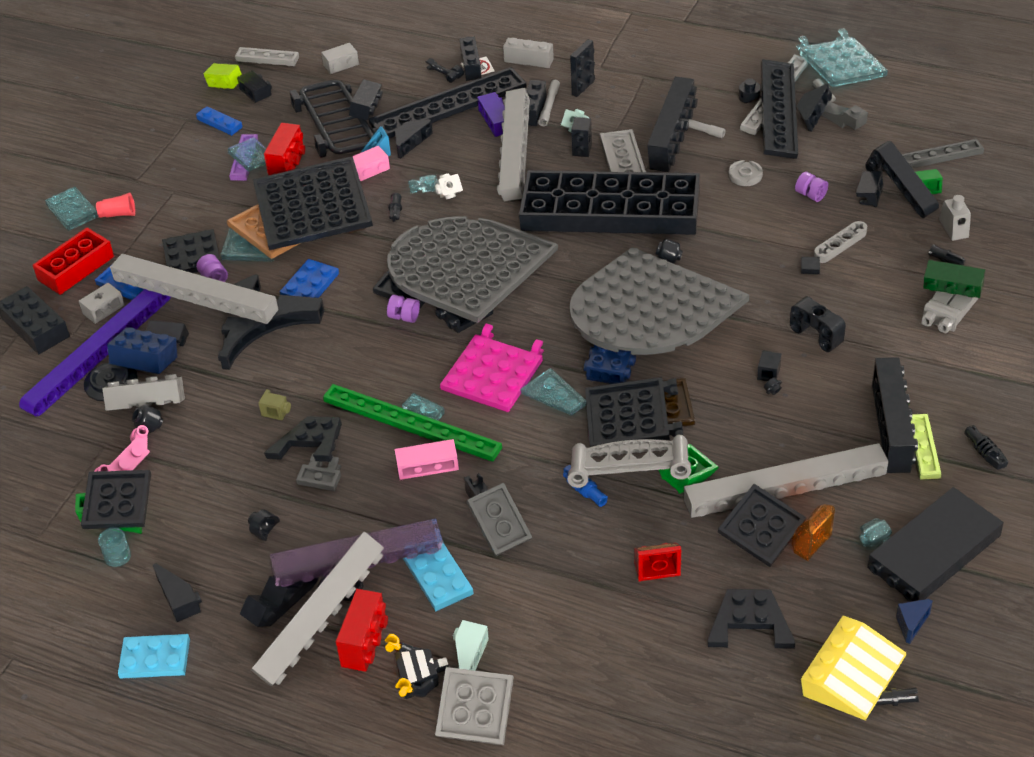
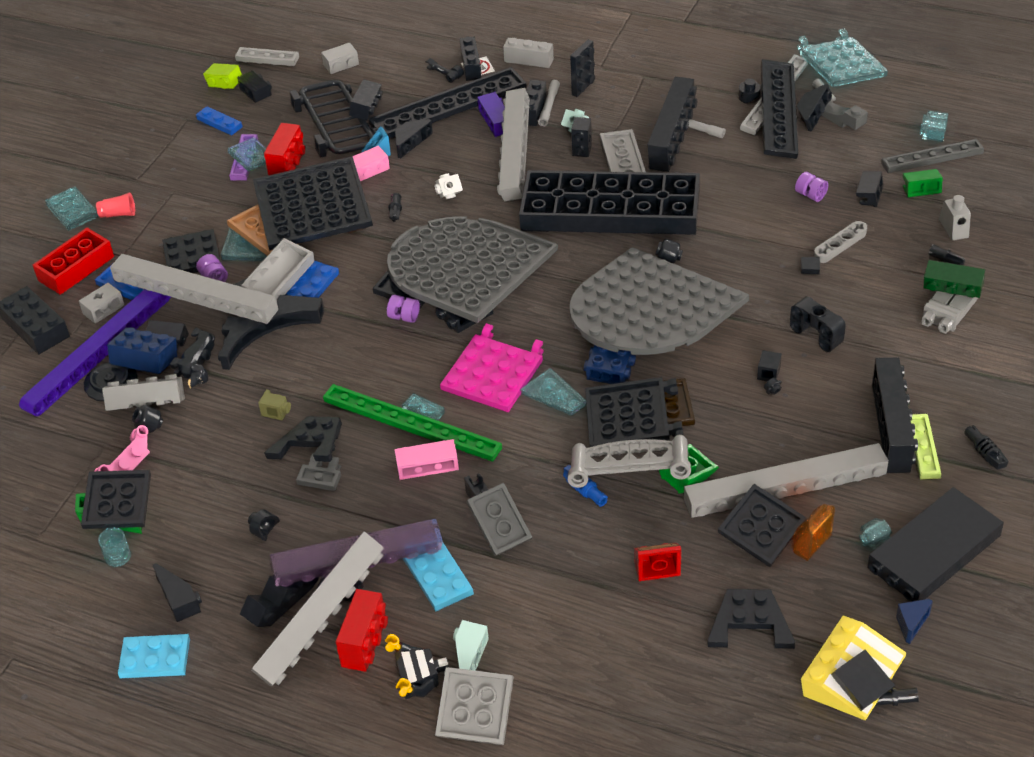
clear light blue plate [408,174,437,193] -> none
light grey tile [728,160,763,186] -> none
black beam [865,141,939,218] -> none
none -> black animal [170,327,215,388]
none -> light grey slope [241,238,314,301]
none -> black tile [831,649,895,711]
none -> clear light blue brick [920,110,949,142]

